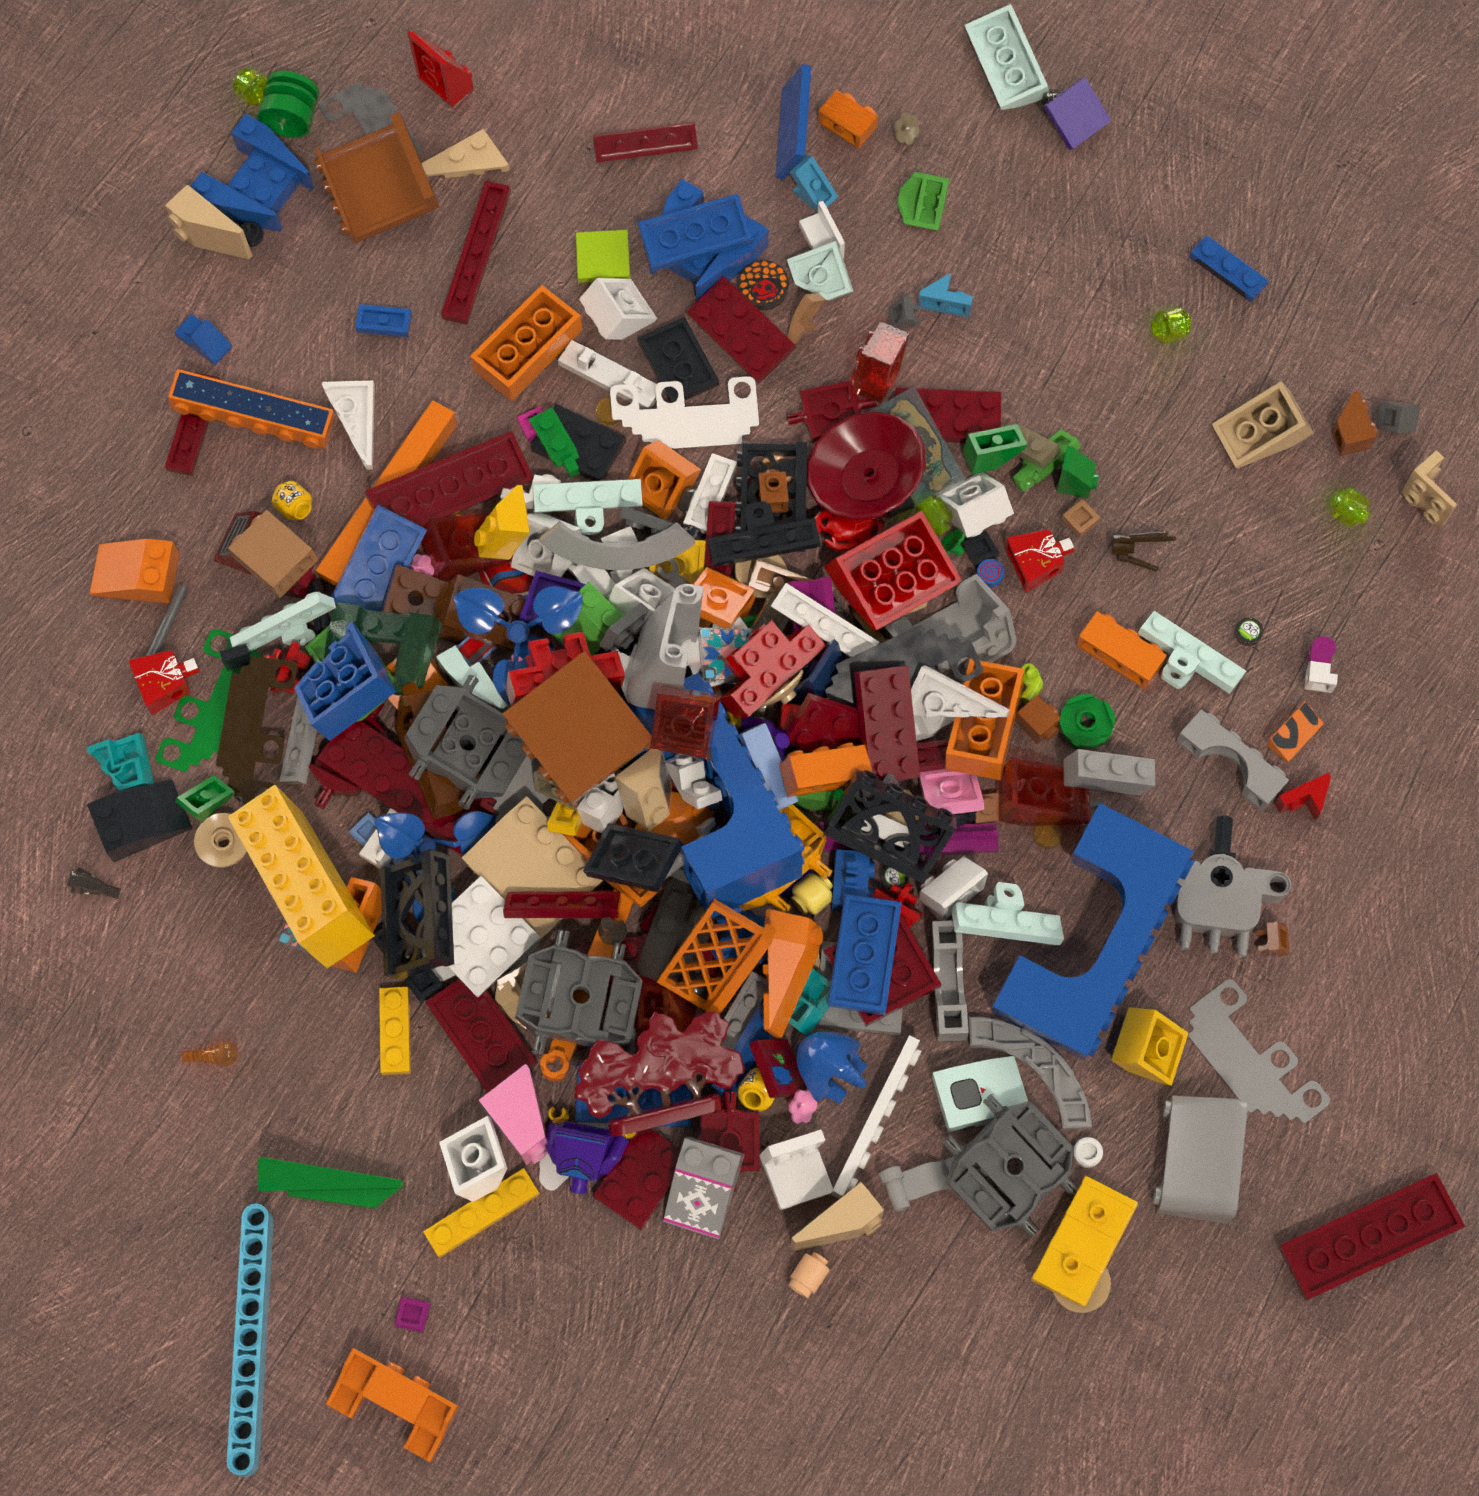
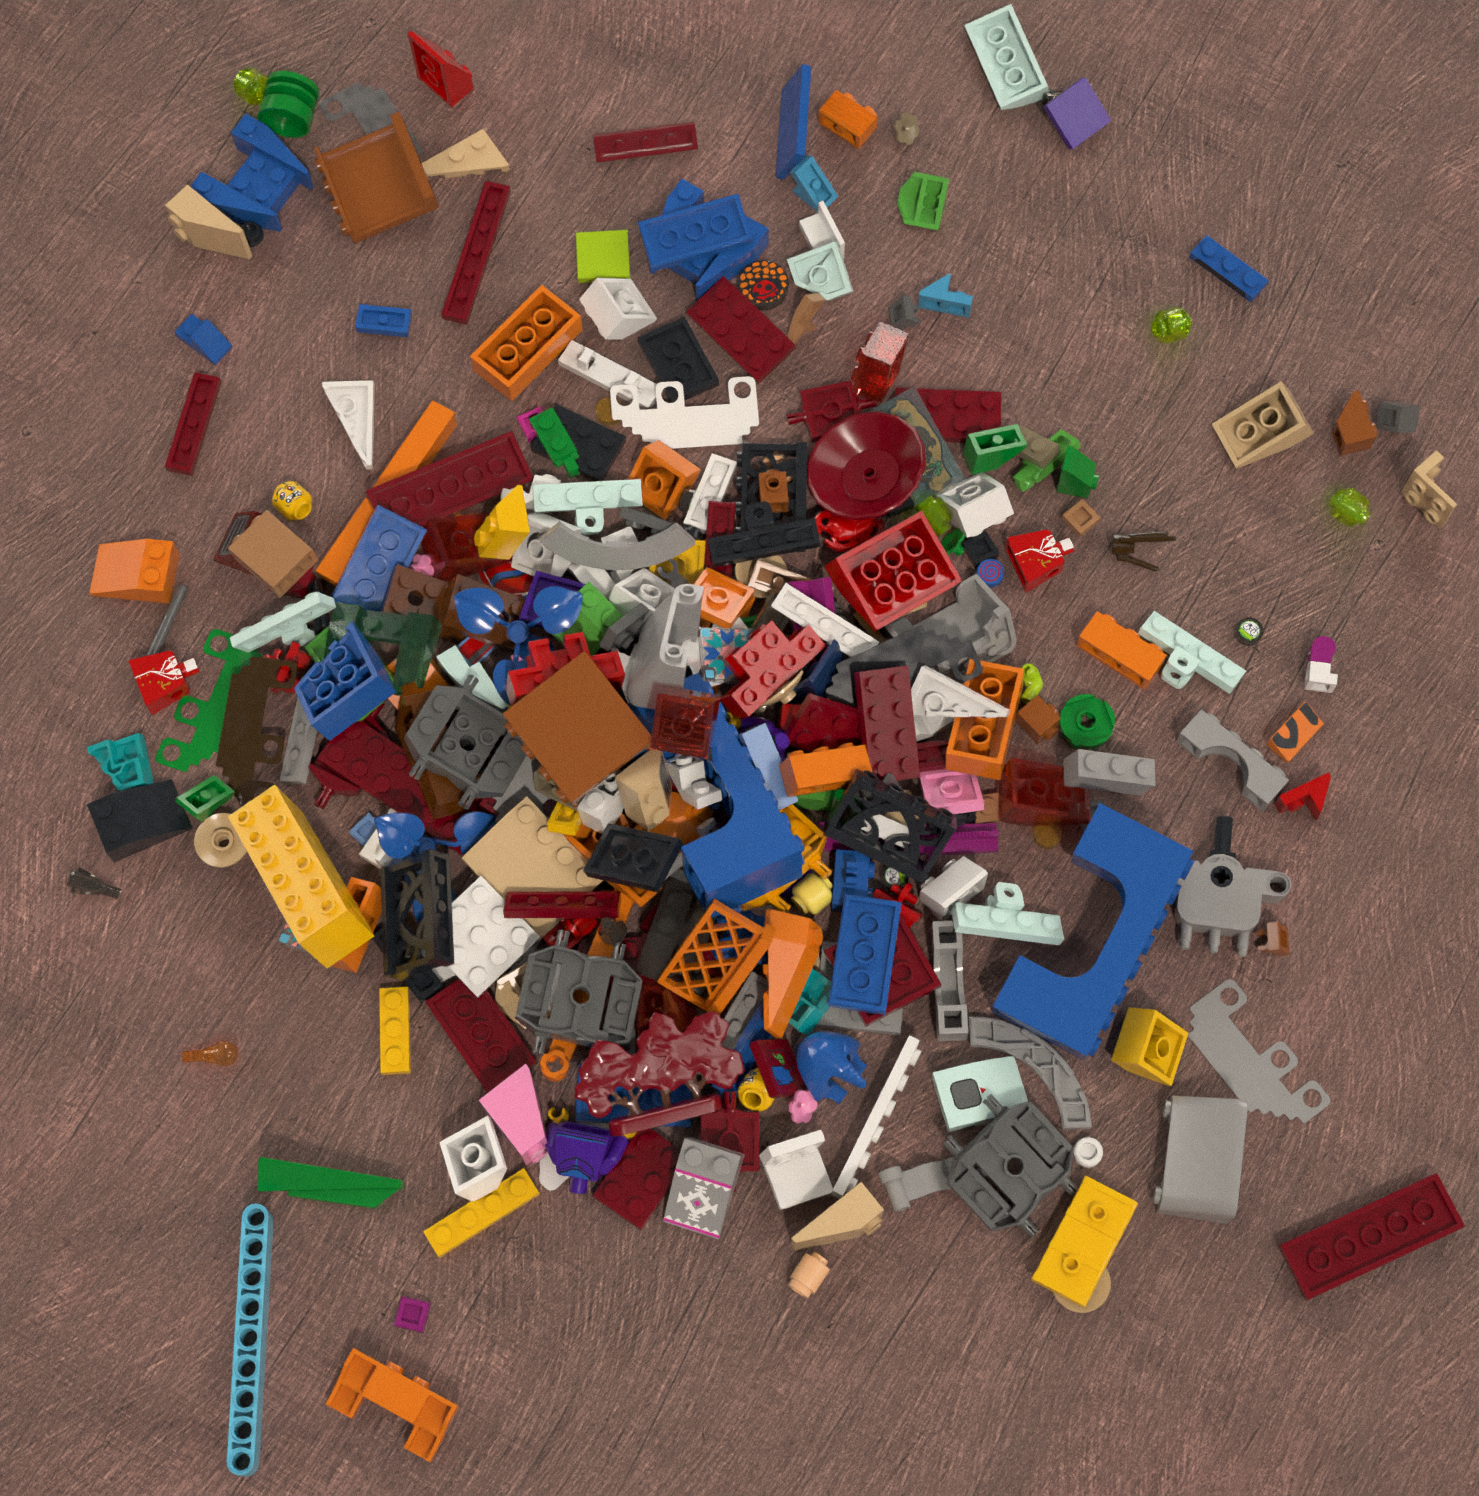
brick [168,369,334,449] -> none
black tile [220,644,252,671] -> none
none -> red hips [542,918,600,950]

